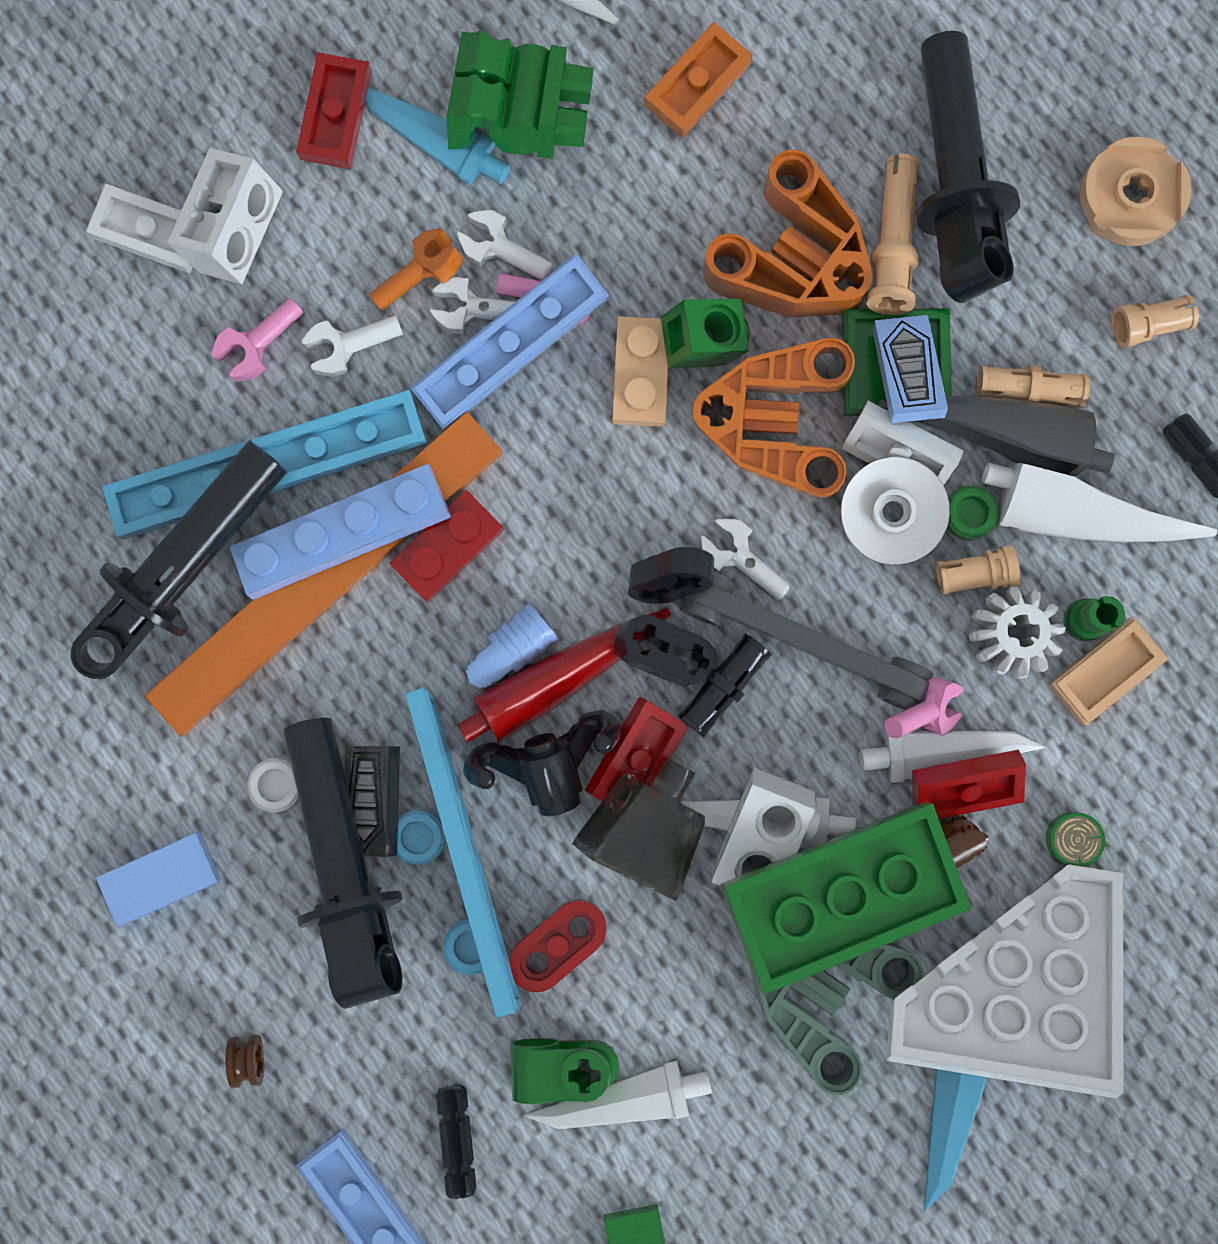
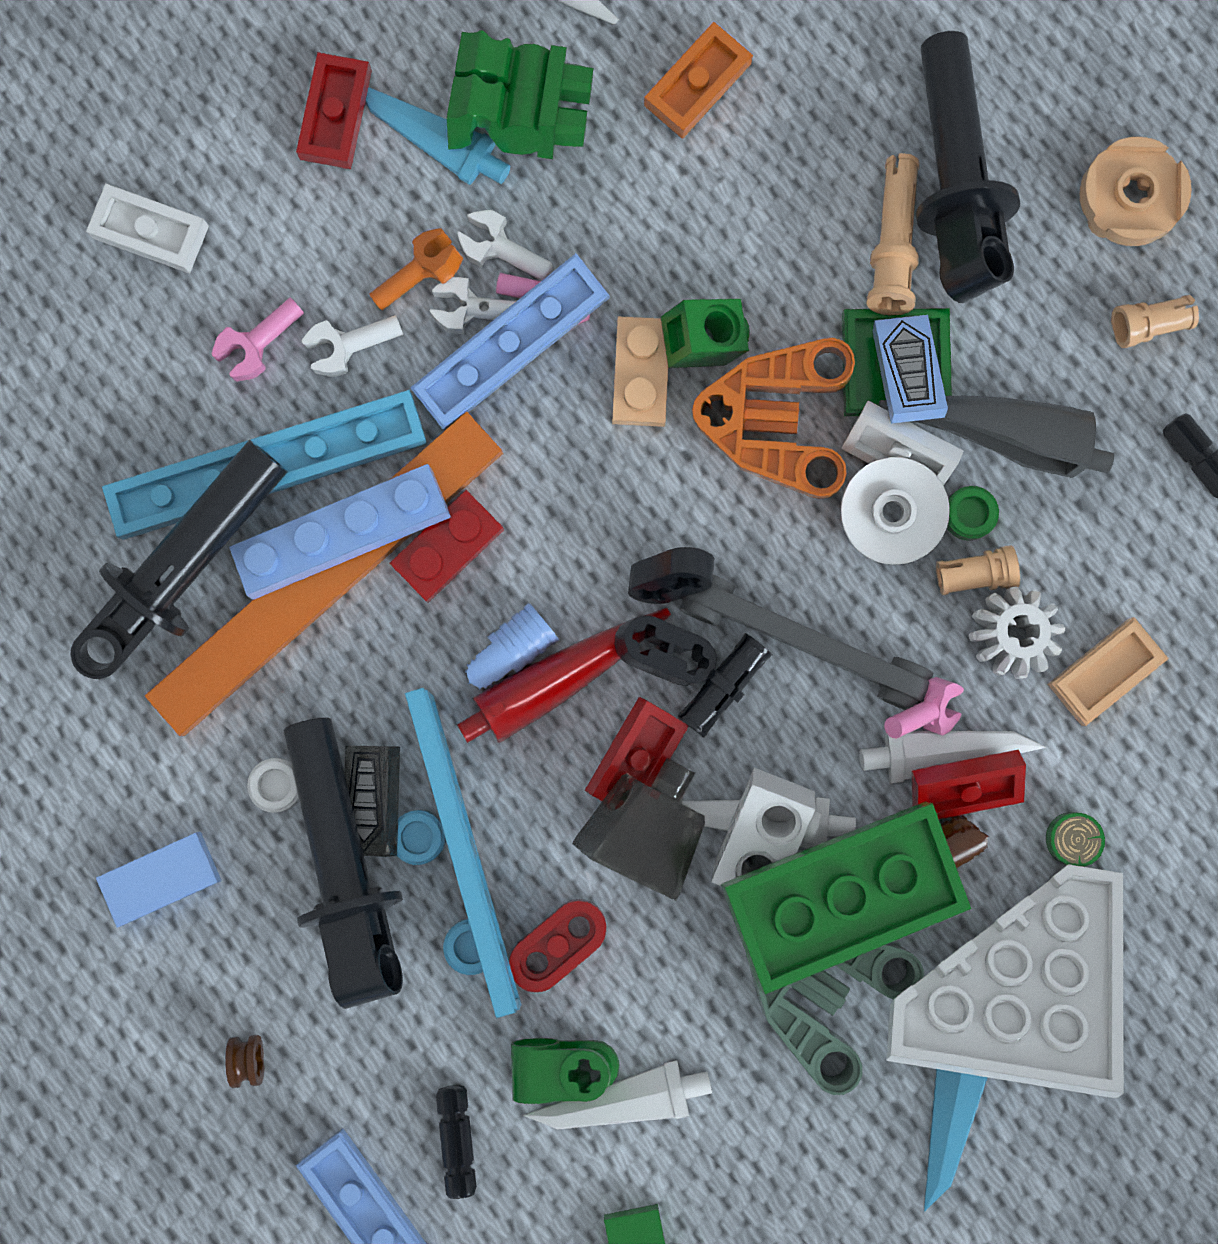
white brick [167,148,283,284] -> none
black piece [463,710,622,816] -> none
white bar [700,519,790,600] -> none
orange connector [703,149,872,318] -> none
light nougat pin [975,365,1090,408] -> none
white piece [982,462,1218,542] -> none
green pin [1063,596,1125,642] -> none

